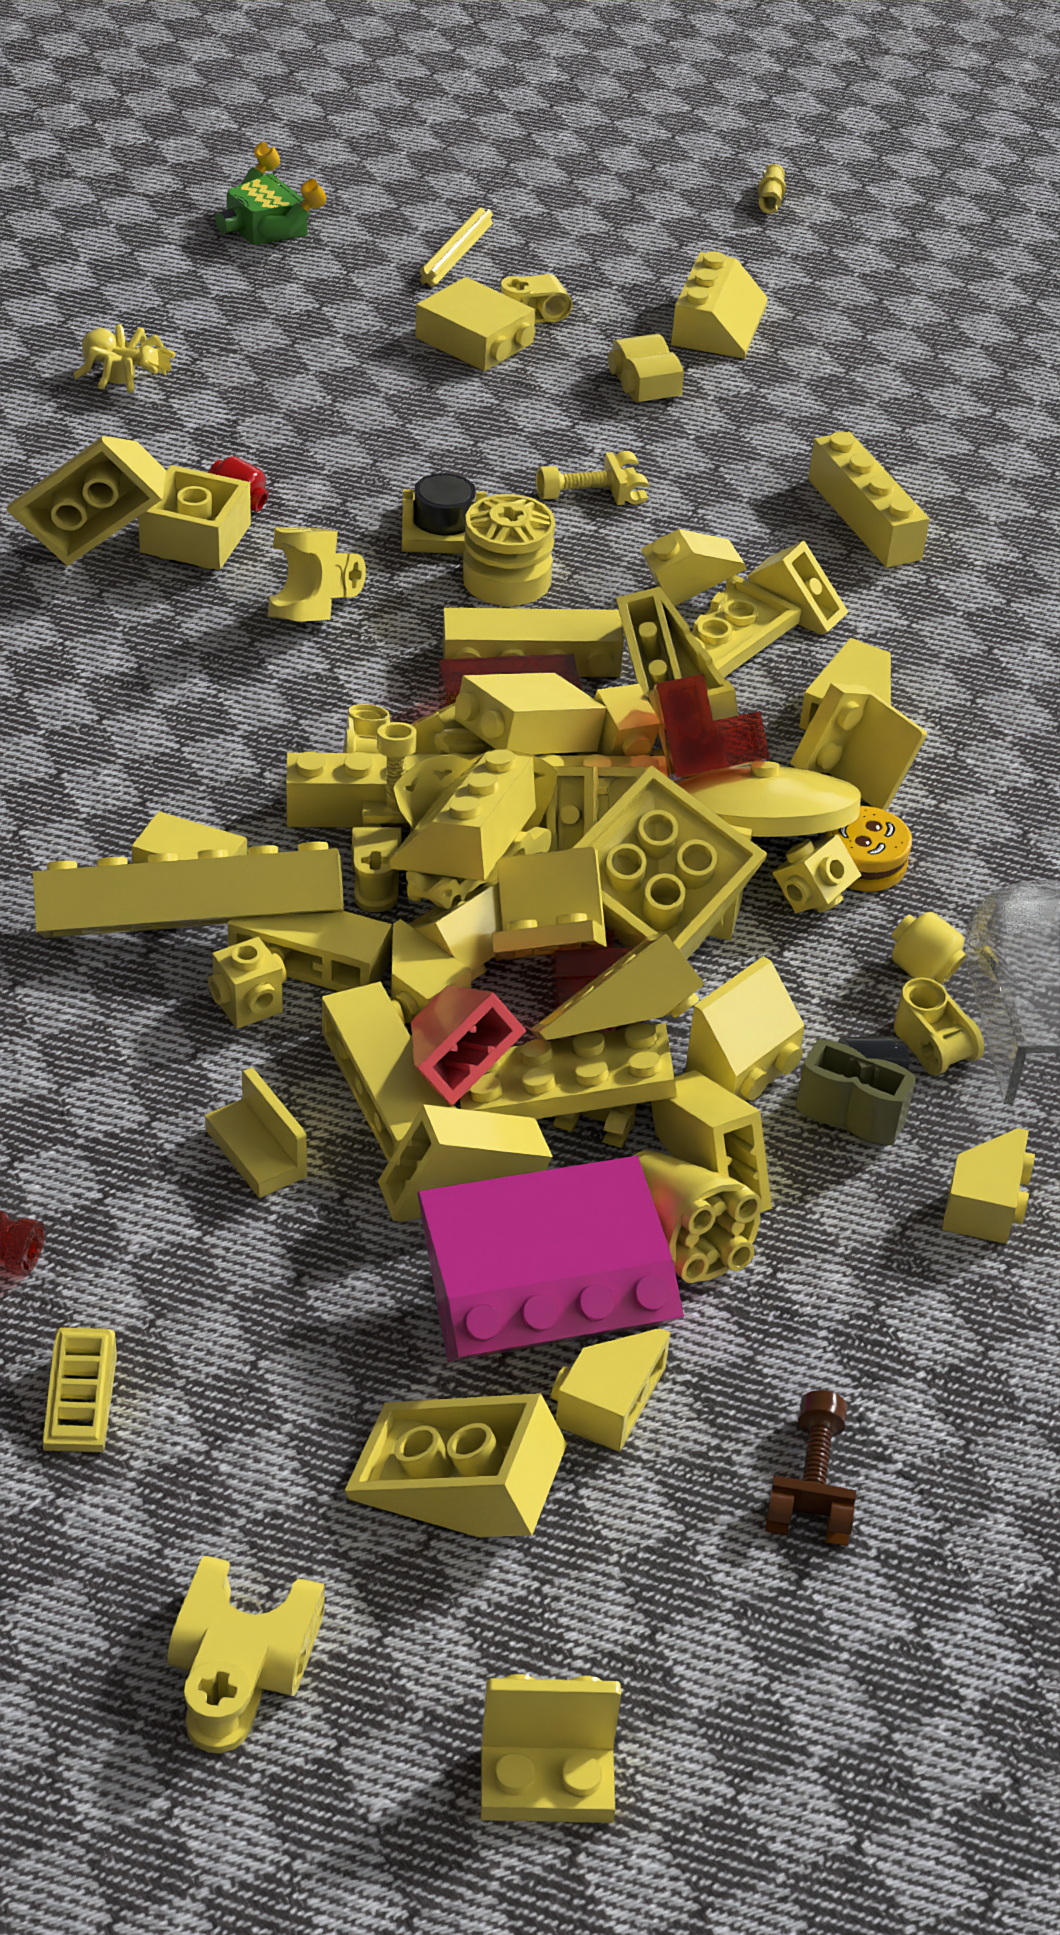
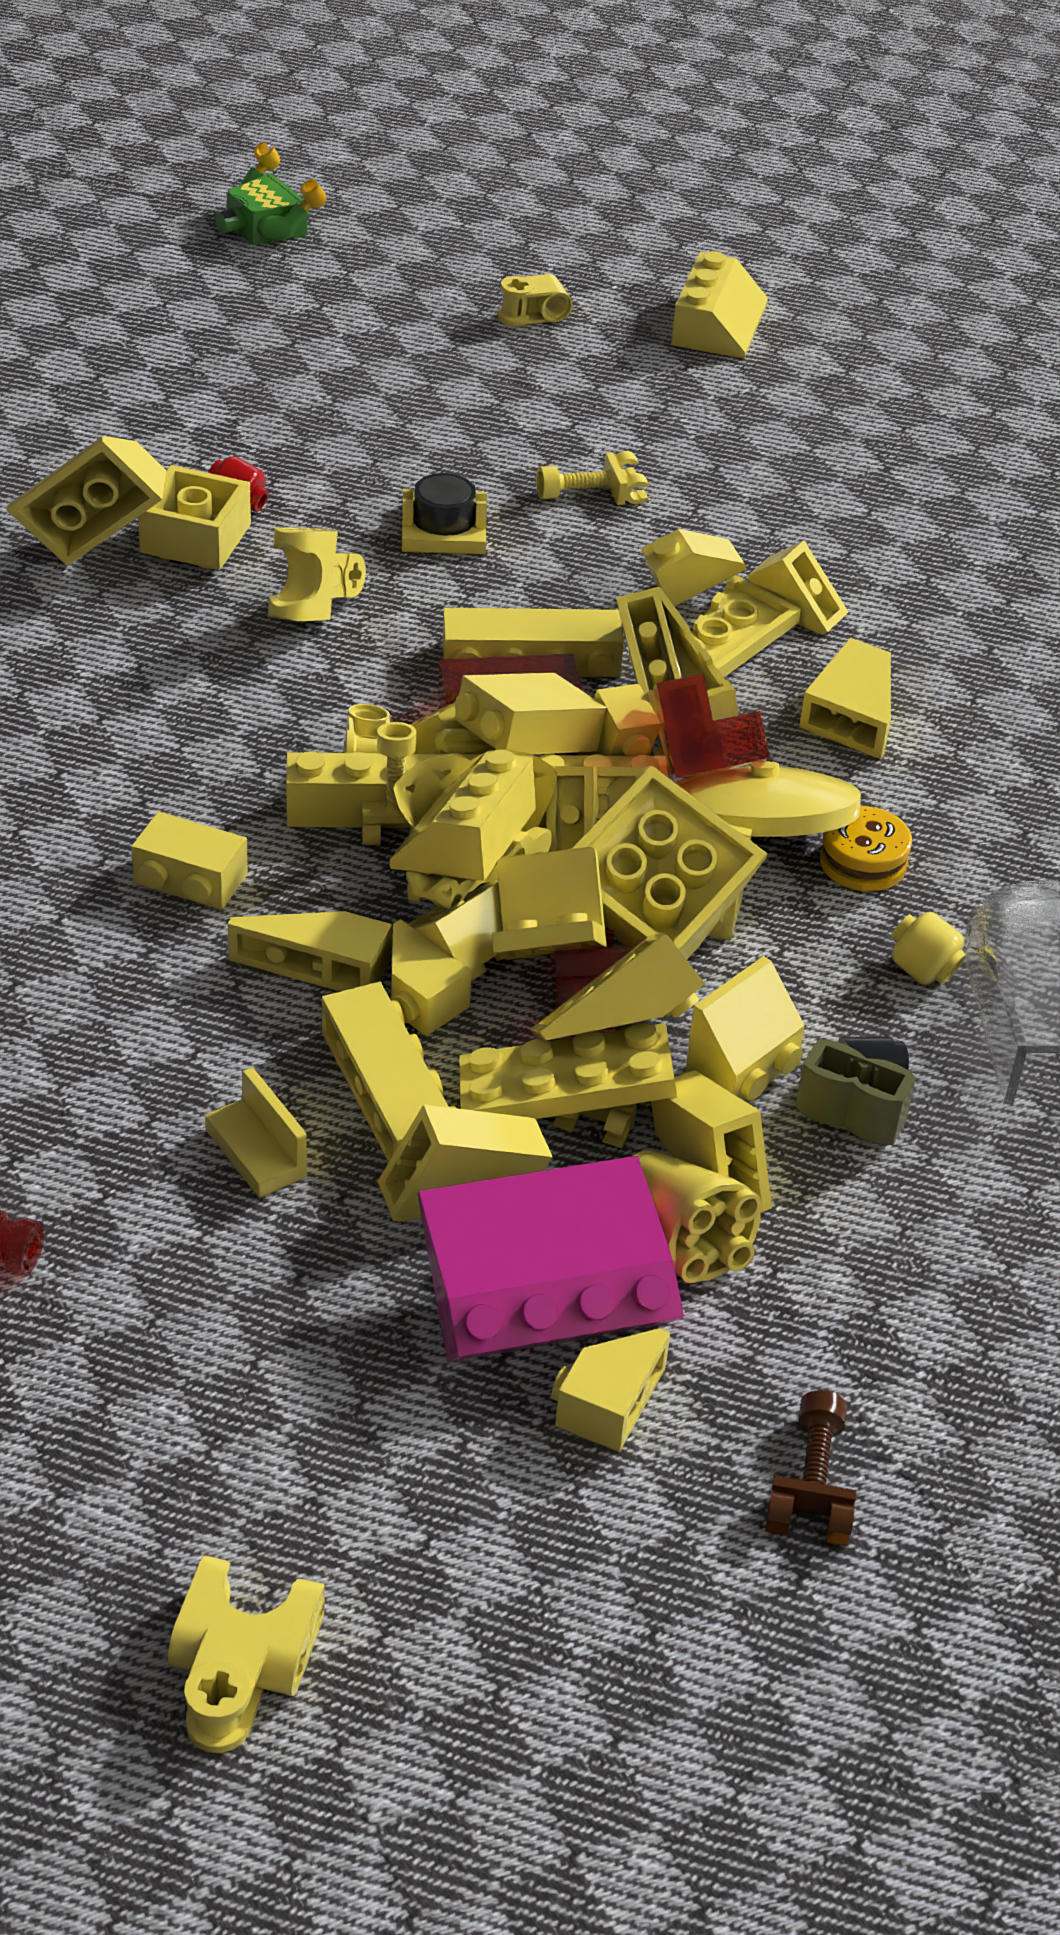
light yellow brick [33,842,344,938] -> none
light yellow slope [43,1327,117,1453] -> none
light yellow animal [73,324,175,393] -> none
light yellow brick [208,937,287,1029] -> none
light yellow slope [344,1393,567,1537] -> none
light yellow piece [352,827,402,912] -> none
coral slope [411,985,526,1106] -> none
light yellow brick [415,277,535,372] -> none
light yellow axle [419,207,493,287] -> none
light yellow wheel [463,494,555,606] -> none
light yellow bracket [481,1674,621,1823] -> none
light yellow brick [608,334,684,402] -> none
light yellow pin [758,164,786,213] -> none
light yellow brick [772,834,861,913] -> none
light yellow bracket [790,683,927,810] -> none
light yellow brick [808,431,930,568] -> none
light yellow piece [894,977,985,1076] -> none
light yellow slope [942,1128,1035,1244] -> none

